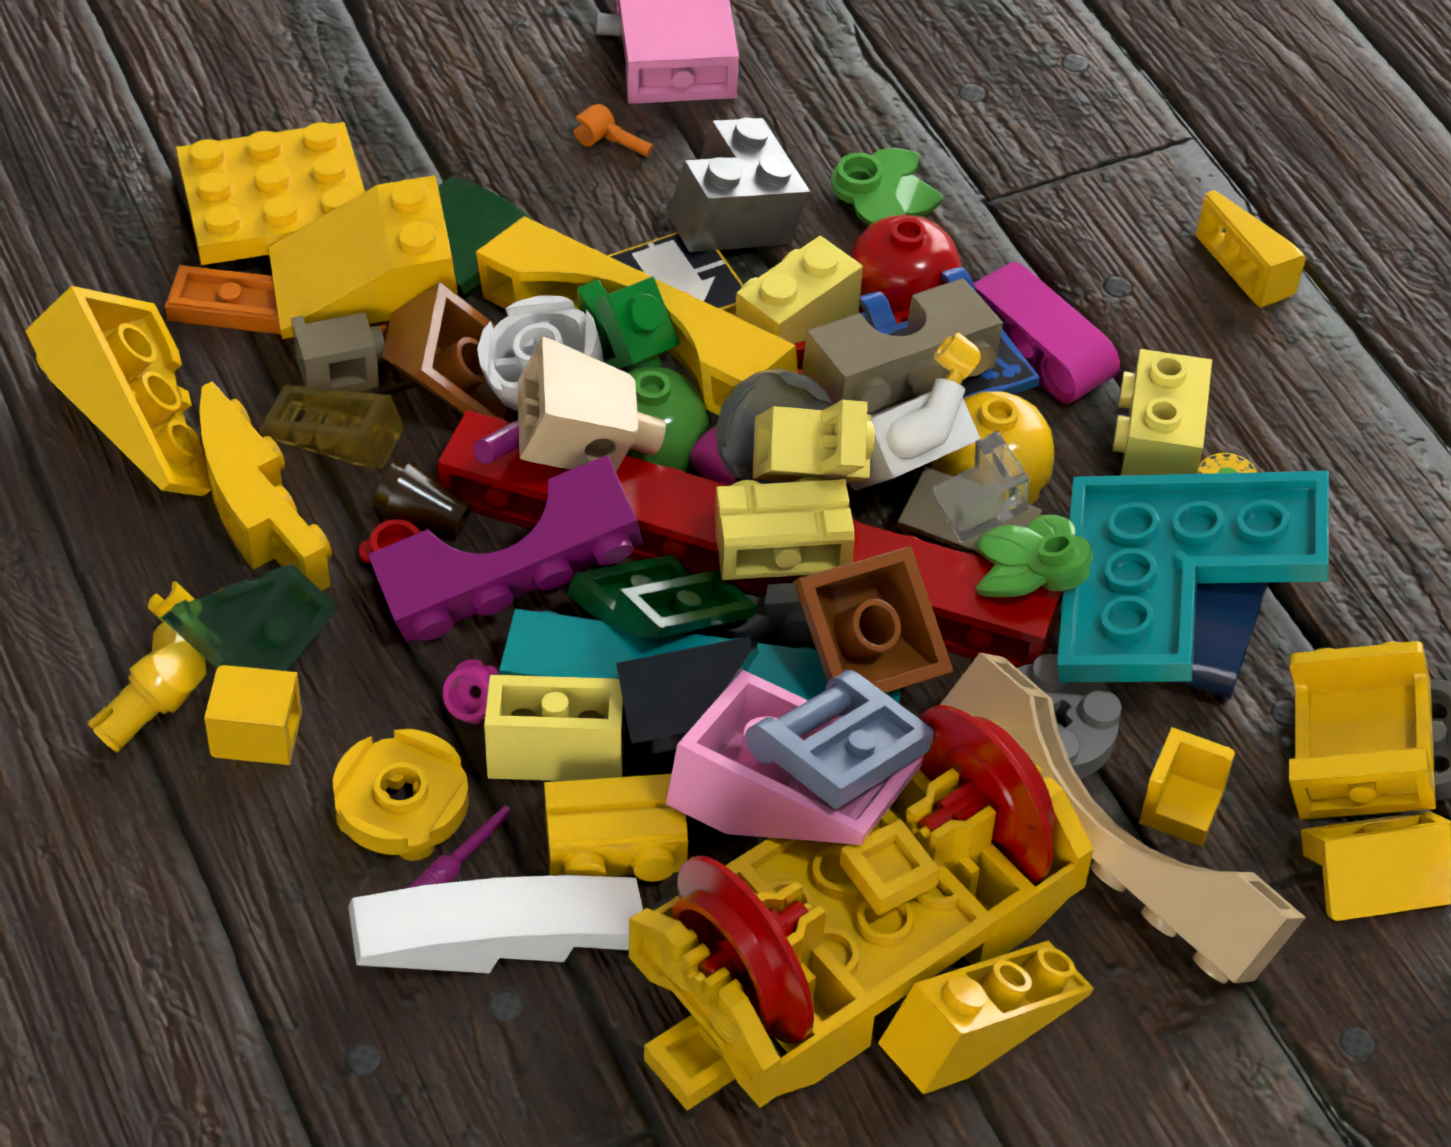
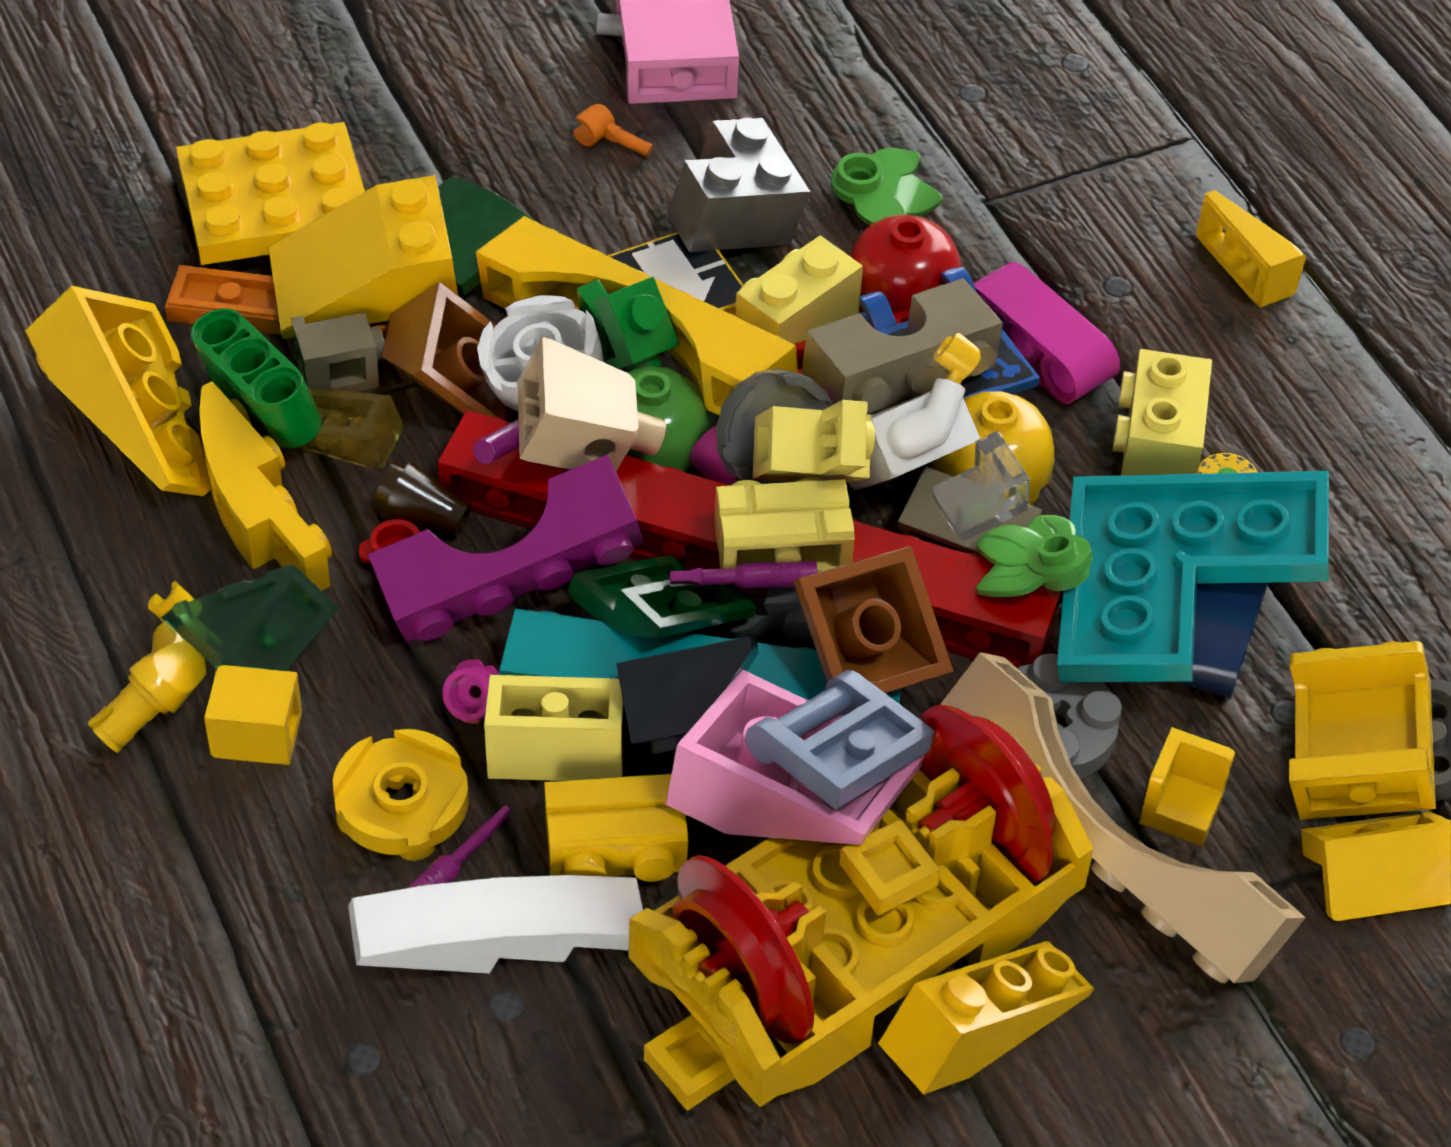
none -> green beam [190,308,322,449]
none -> magenta piece [668,561,818,589]

